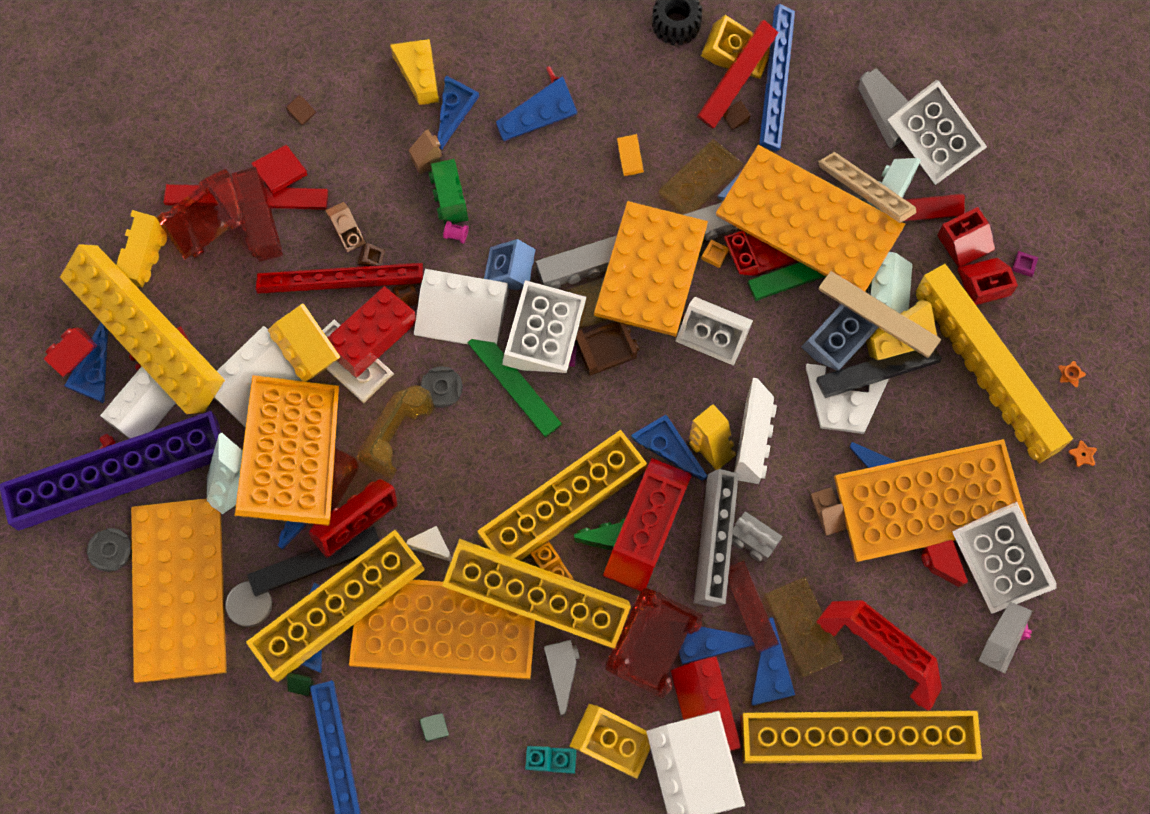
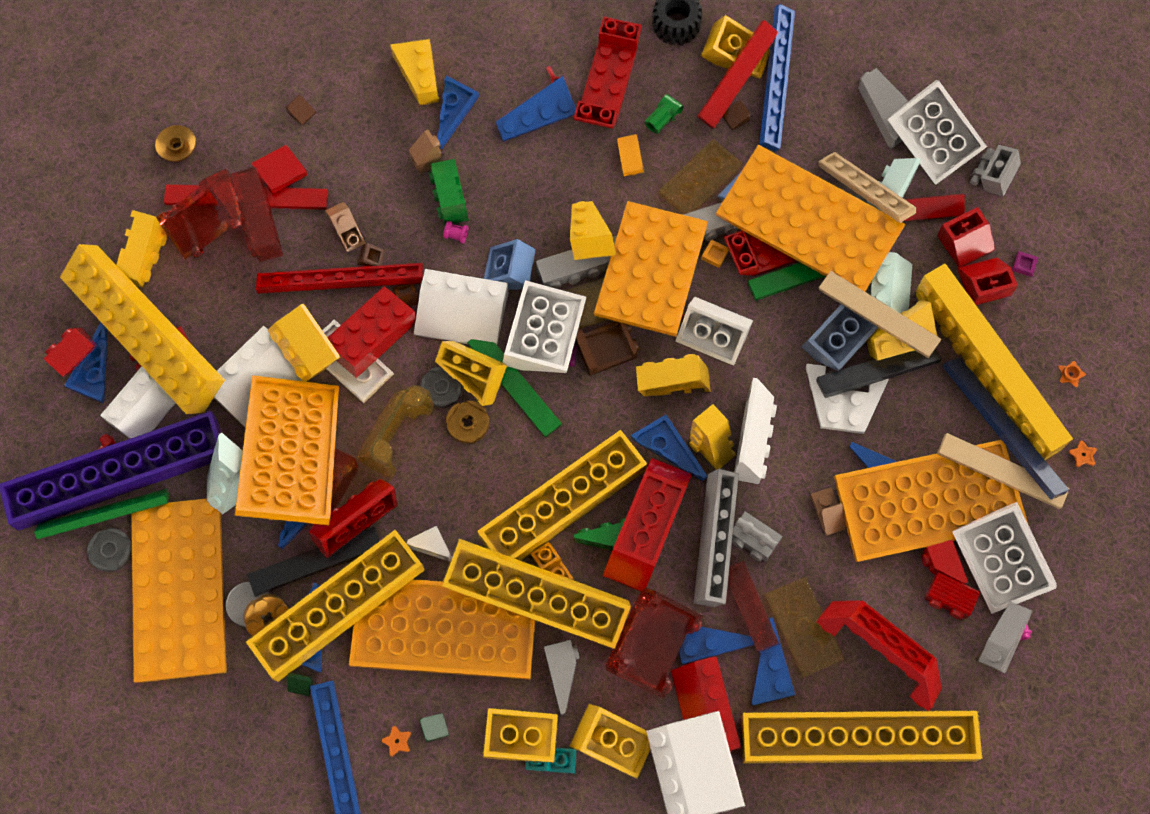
none -> green tile [34,488,169,539]
none -> pearl gold dish [155,125,196,162]
none -> pearl gold plate [243,594,289,636]
none -> orange plate [382,726,411,756]
none -> yellow wedge [435,341,507,406]
none -> pearl gold plate [446,401,489,444]
none -> yellow slope [483,708,558,762]
none -> yellow wedge [570,201,616,260]
none -> red slope [574,17,642,129]
none -> yellow wedge [636,354,711,396]
none -> green piece [645,94,684,134]
none -> red brick [924,572,980,620]
none -> tan tile [937,433,1070,509]
none -> dark blue tile [942,358,1069,500]
none -> light grey brick [970,145,1021,197]

